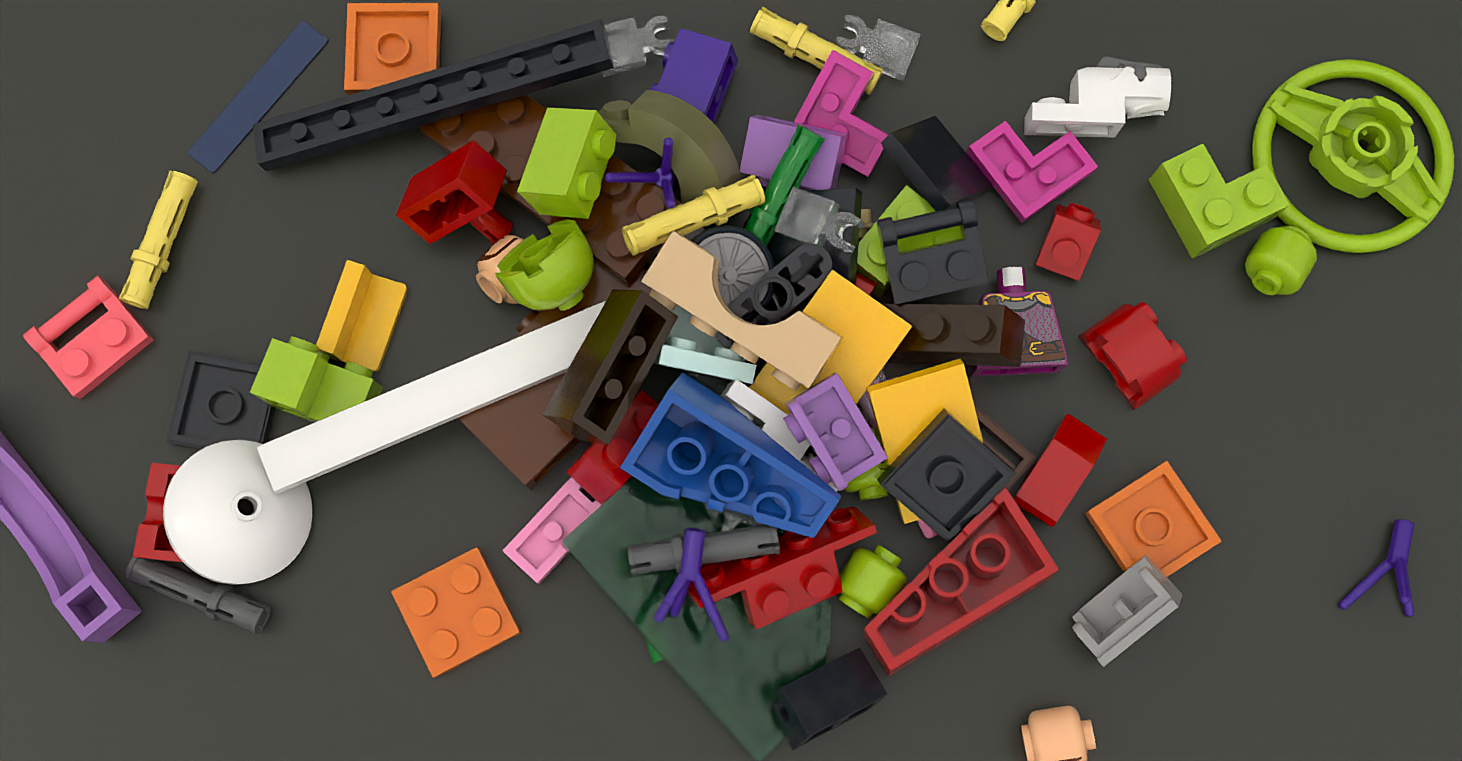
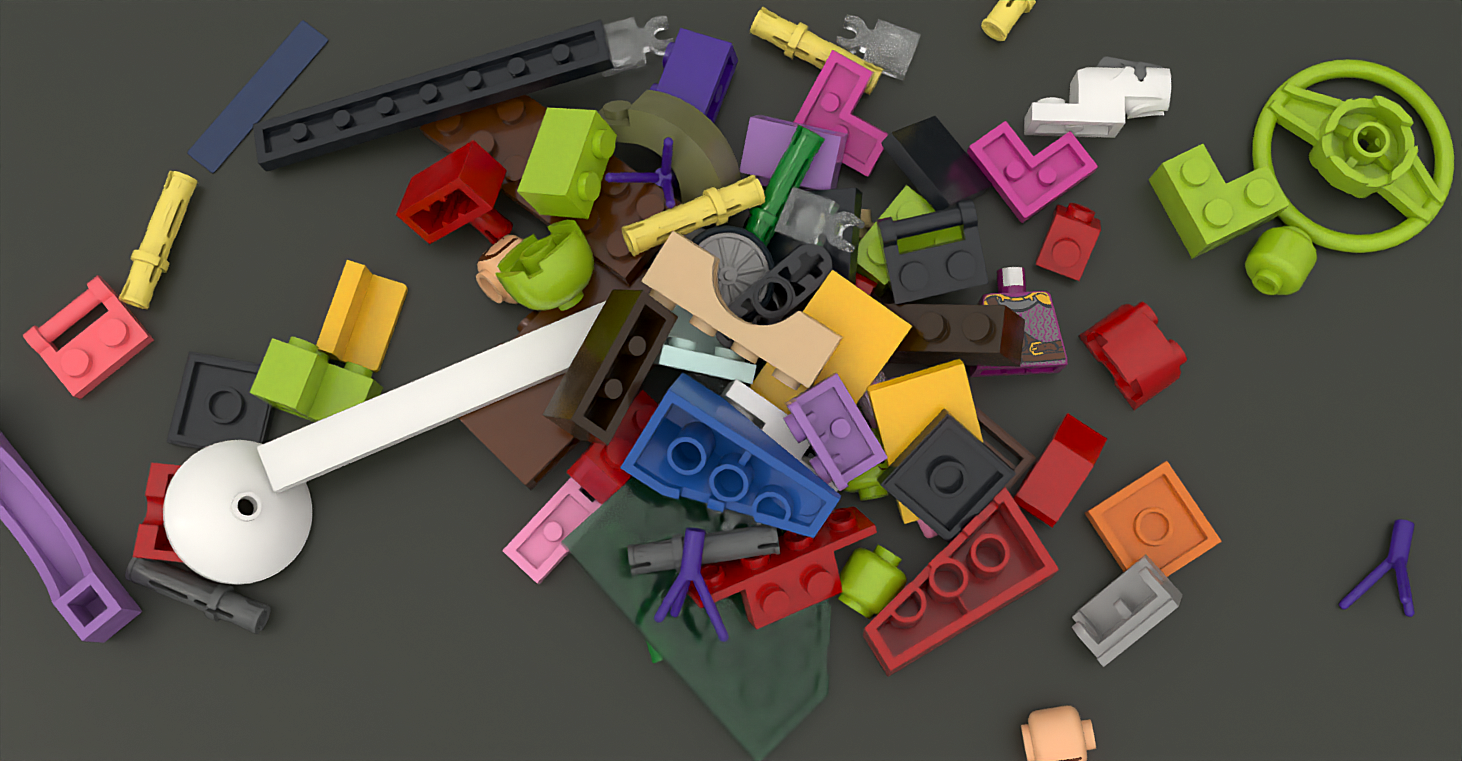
orange plate [344,3,441,95] -> none
orange plate [391,547,522,678] -> none
black hinge [772,647,887,751] -> none

